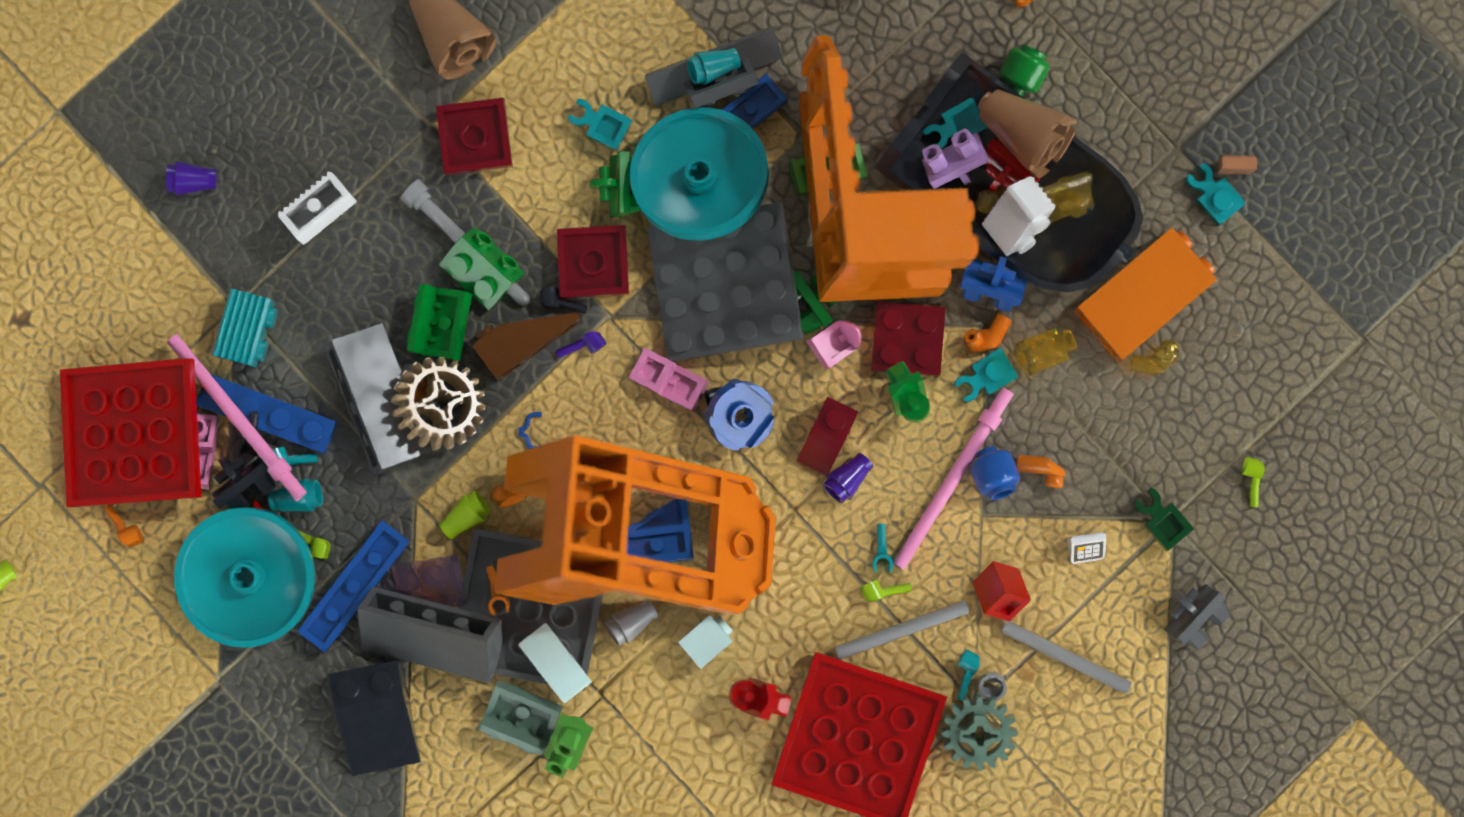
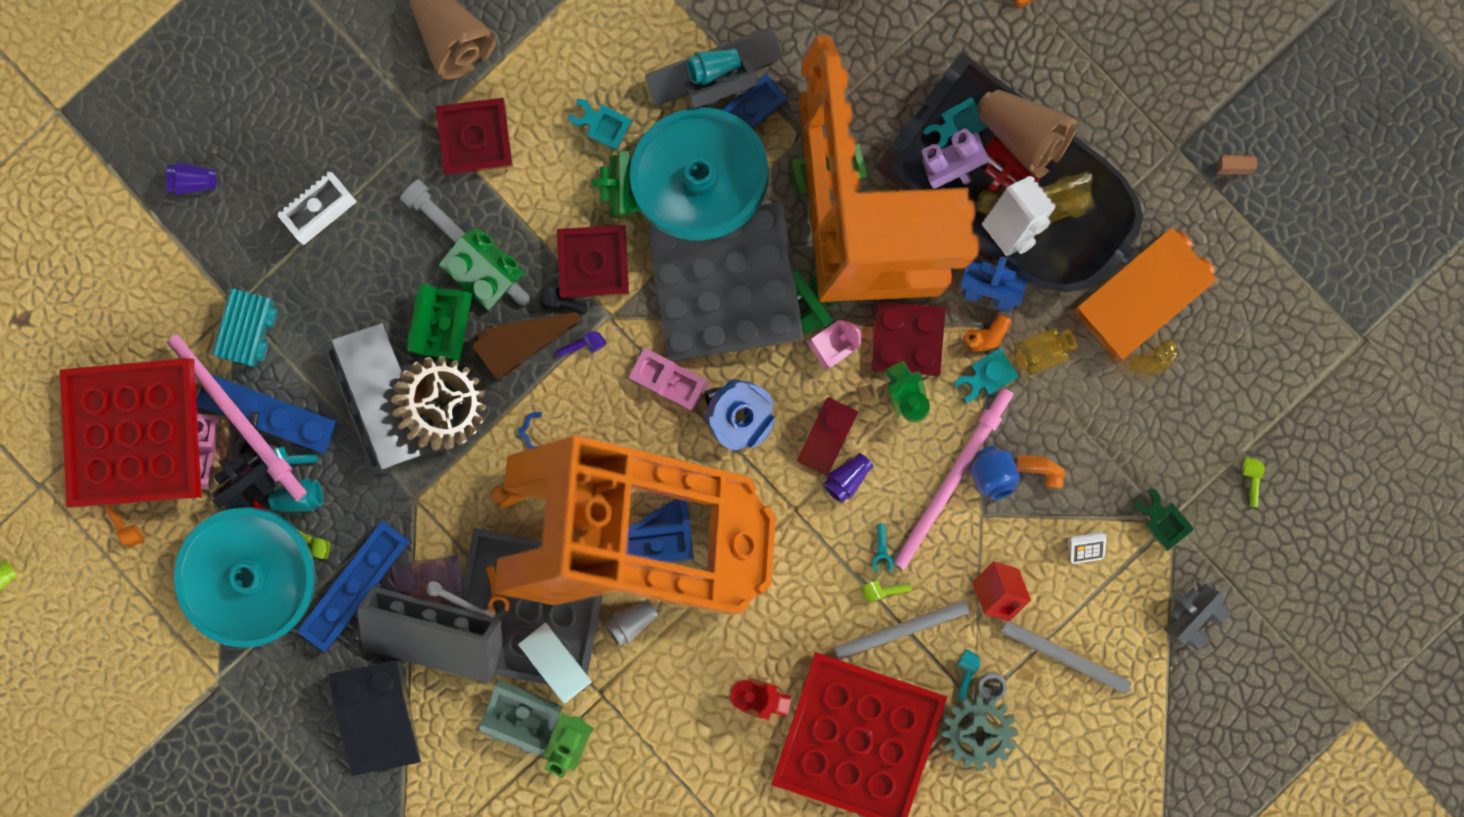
lime cone [439,491,491,540] -> none
light aqua brick [678,615,733,669] -> none
green head [999,43,1050,97] -> none
teal plate [1185,163,1246,227] -> none
none -> light grey hinge [426,581,494,617]

